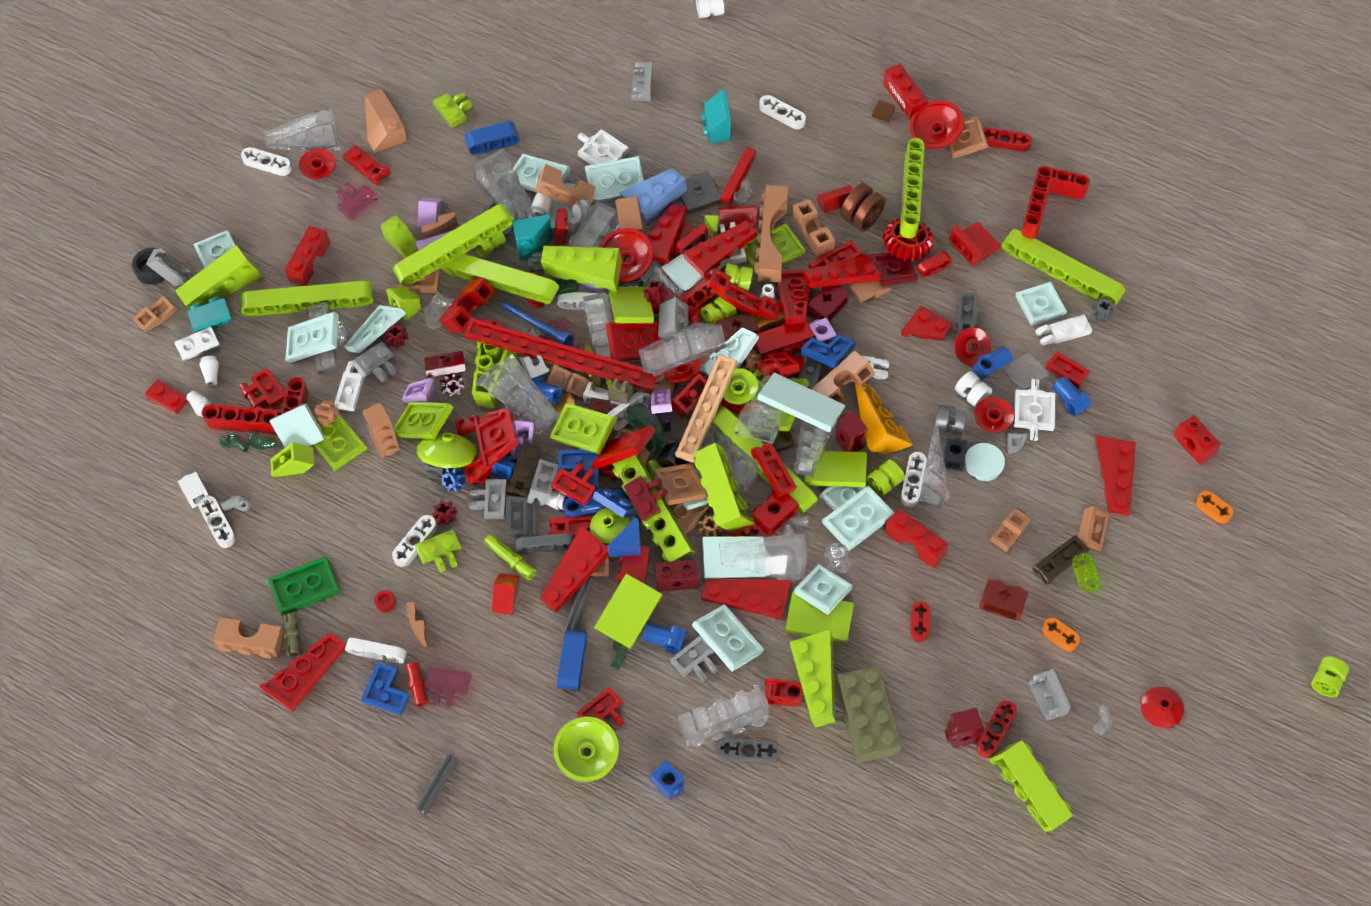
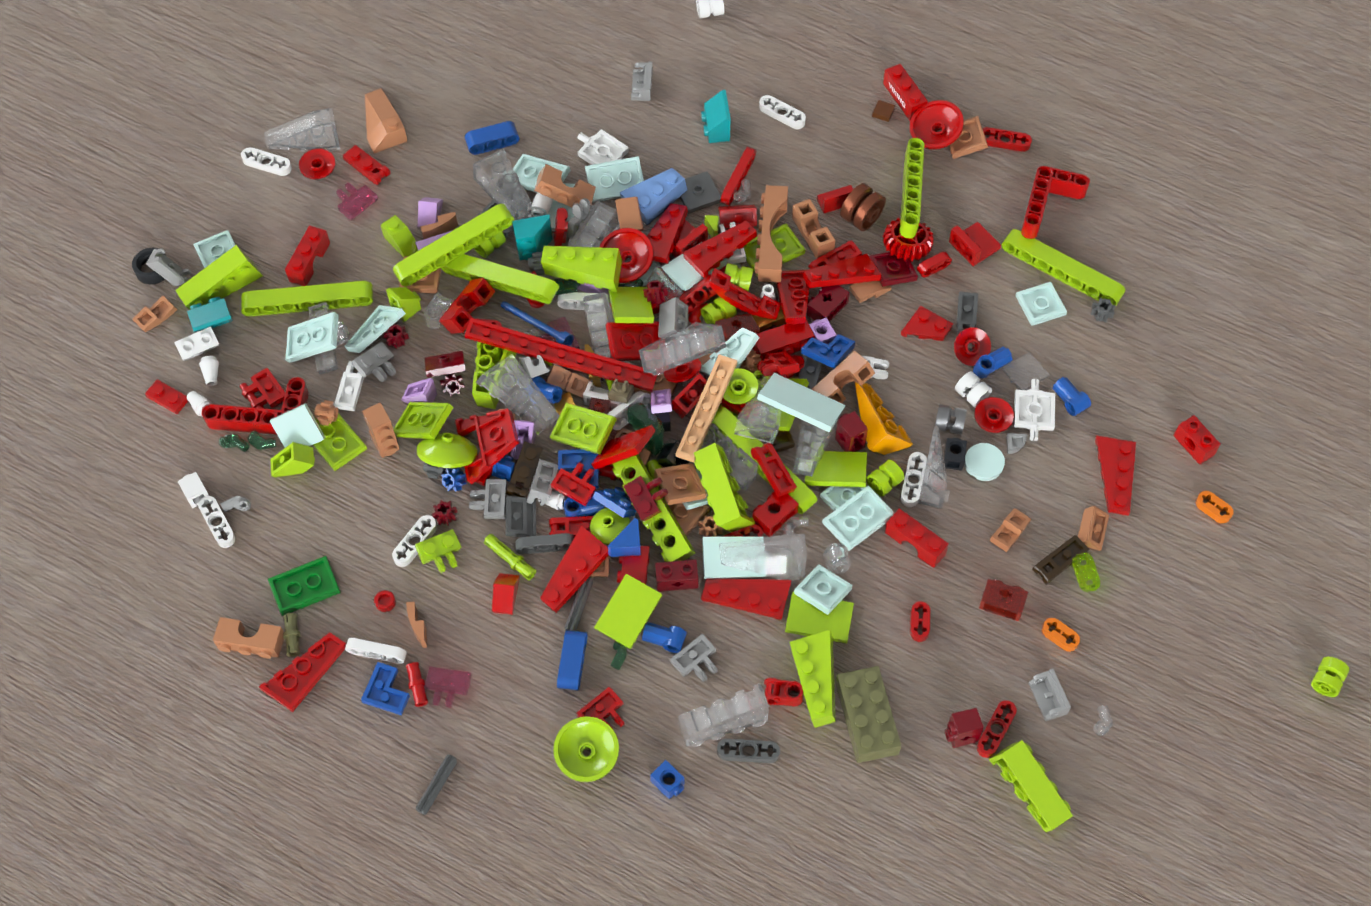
lime hinge [433,92,473,128] -> none
light aqua tile [692,604,765,672] -> none
white hinge [1036,314,1092,346] -> none
red plate [1045,351,1090,388] -> none
red dish [1141,687,1184,728] -> none

